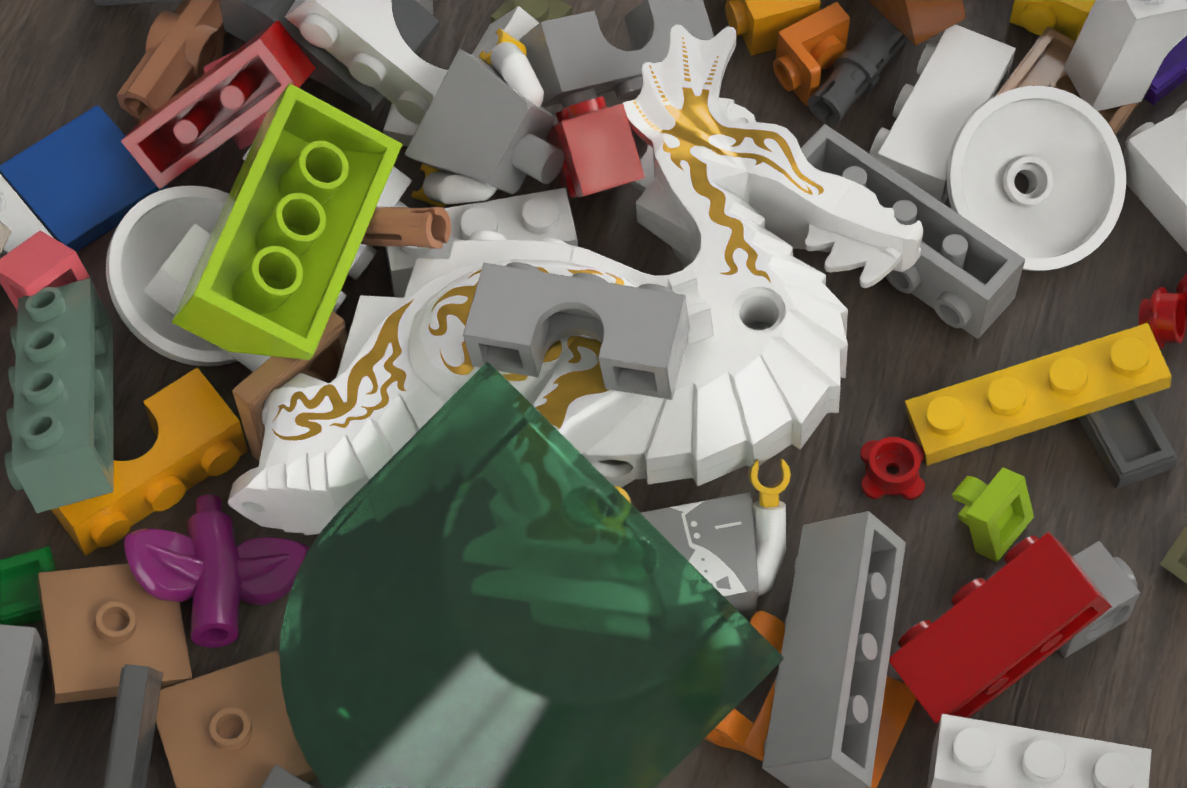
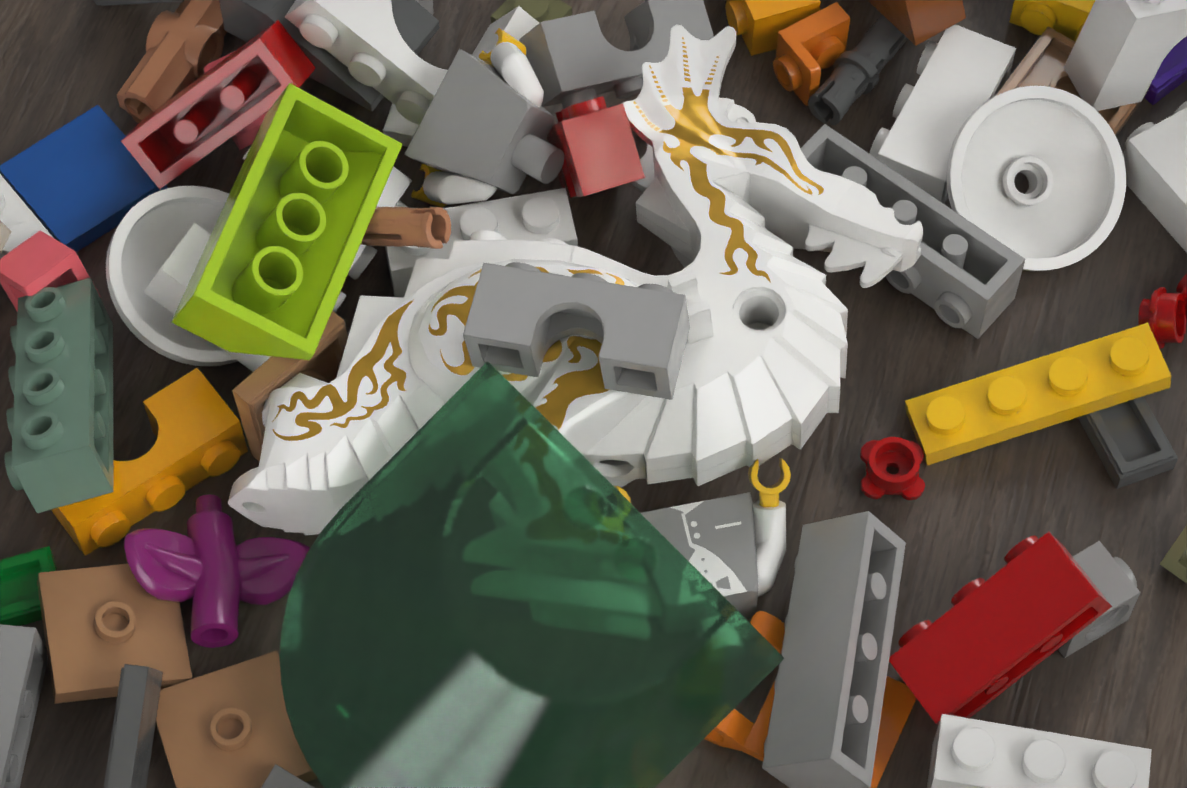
lime tile [952,467,1034,562] -> none

